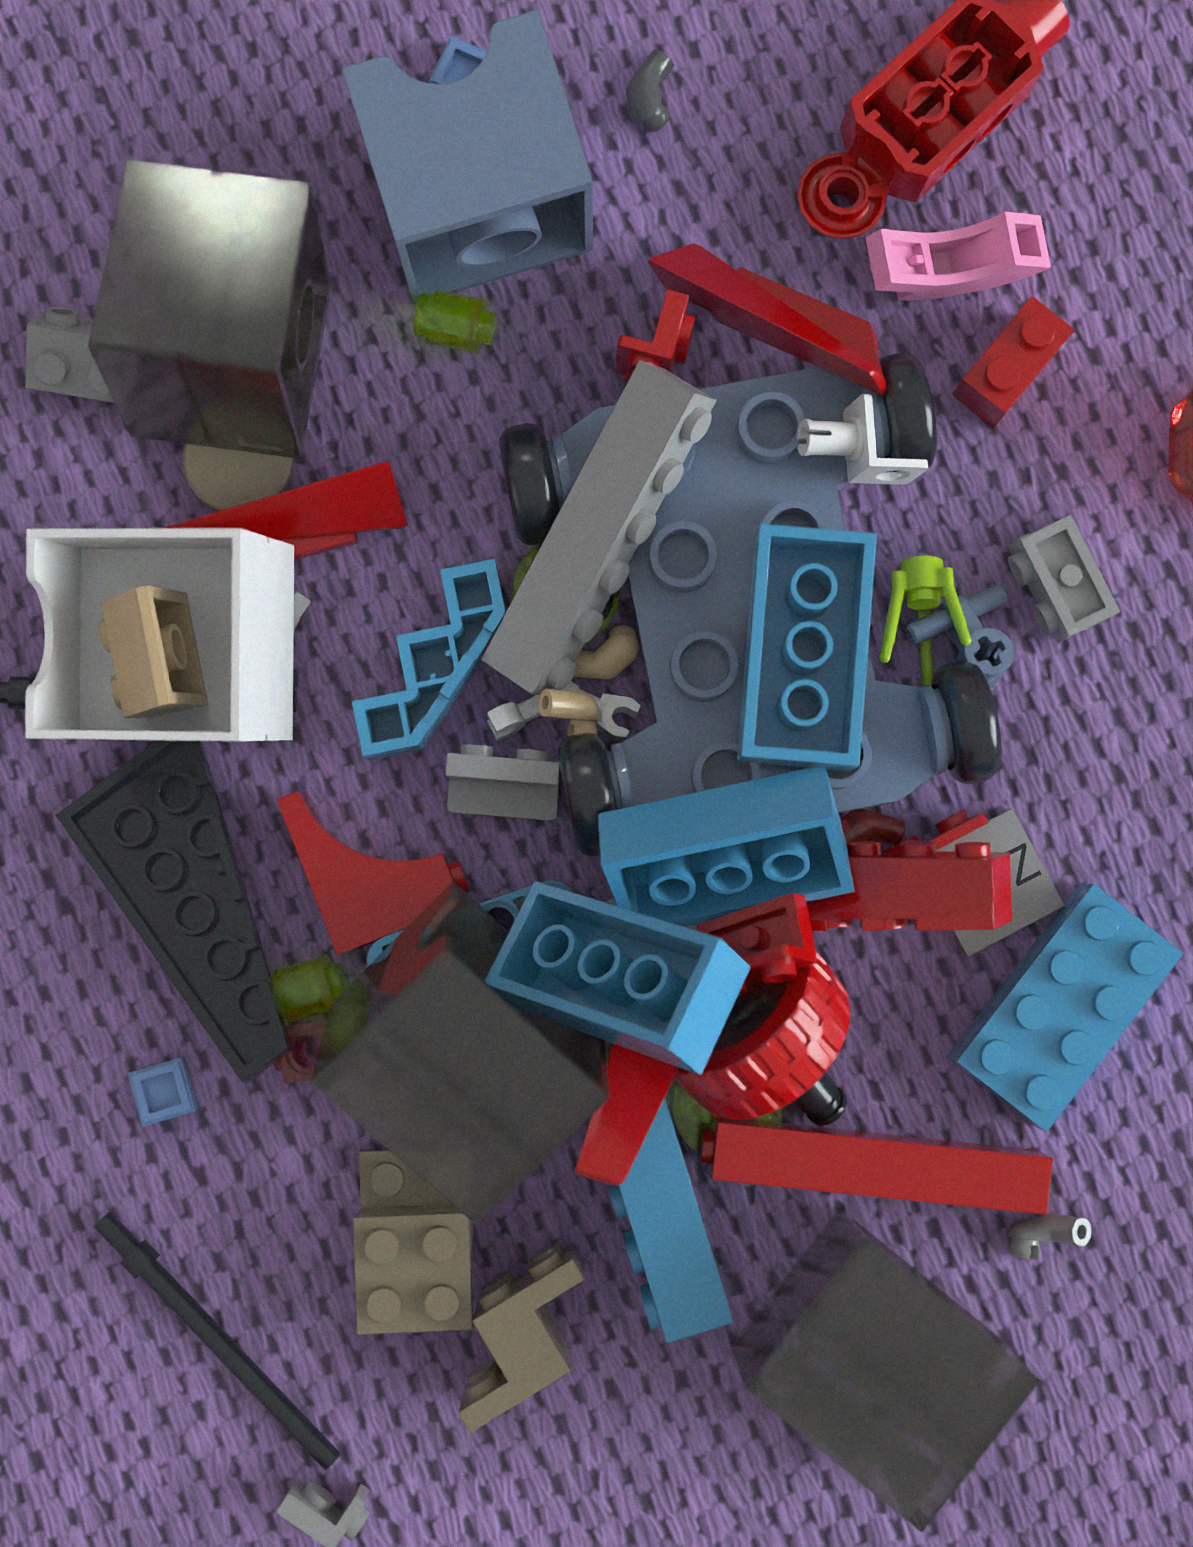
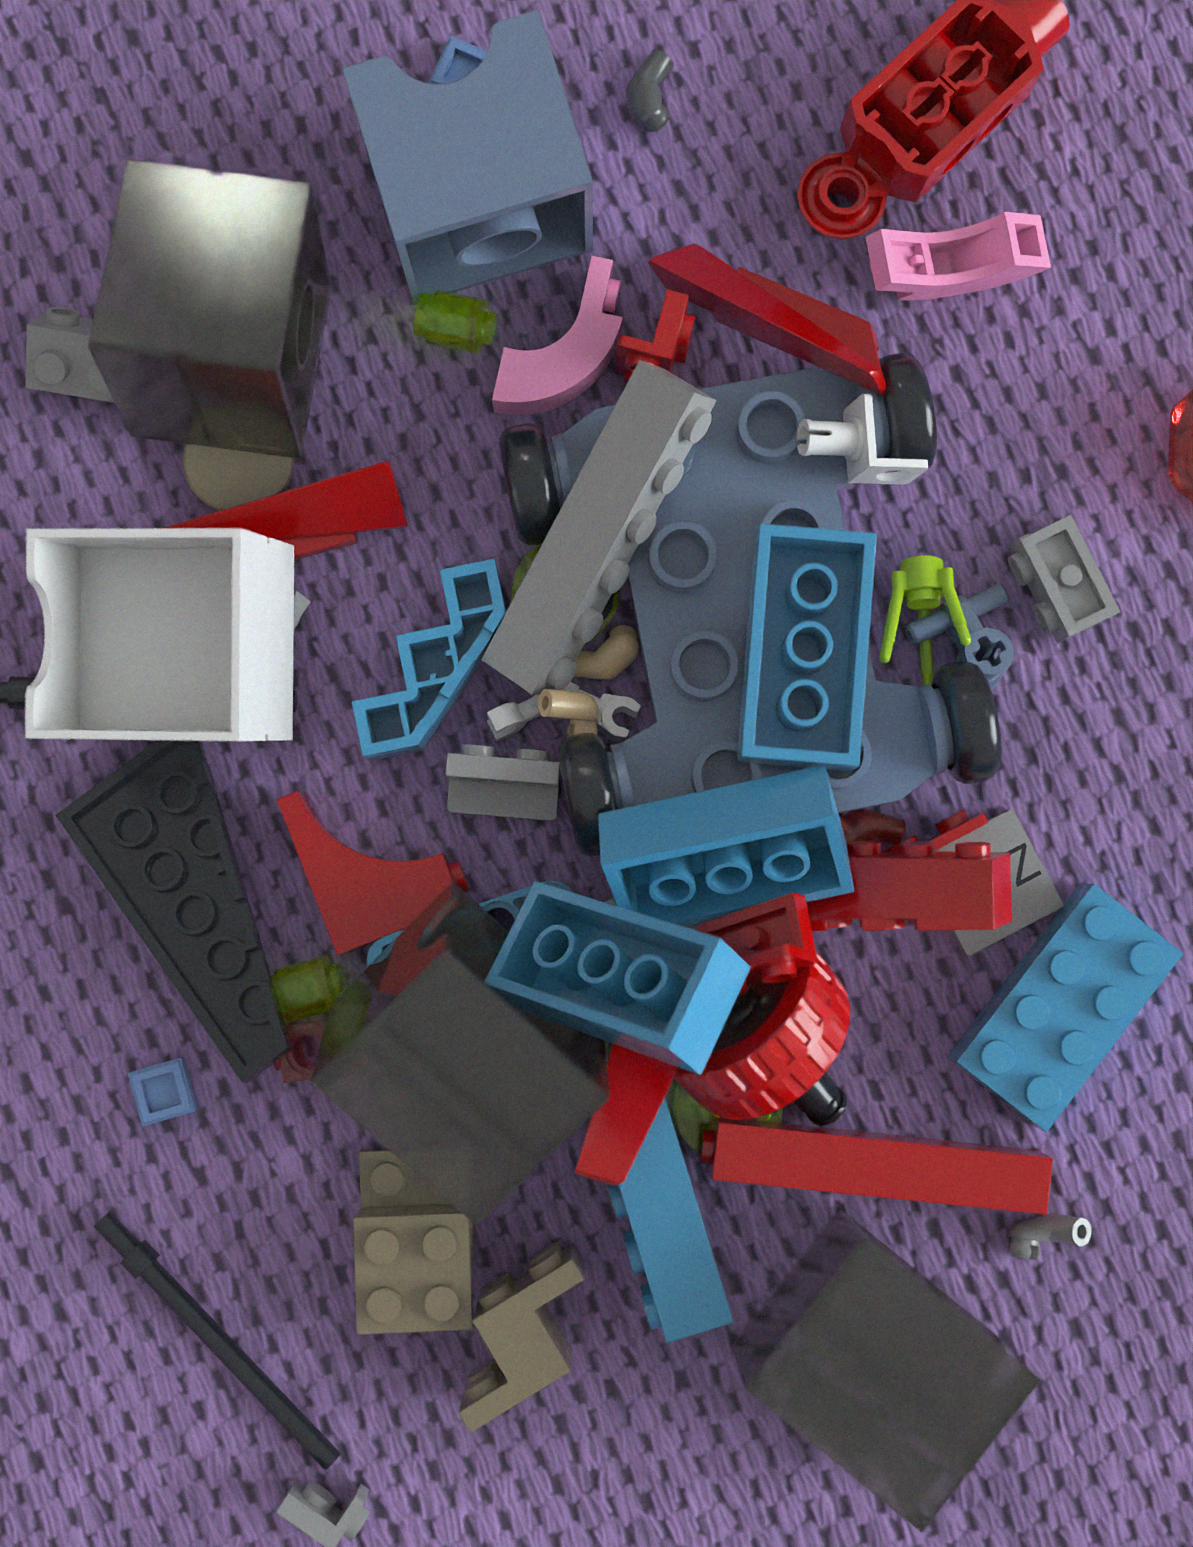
tan slope [99,585,208,718] -> none
red brick [952,296,1075,428] -> none
none -> bright pink arch [492,256,623,415]

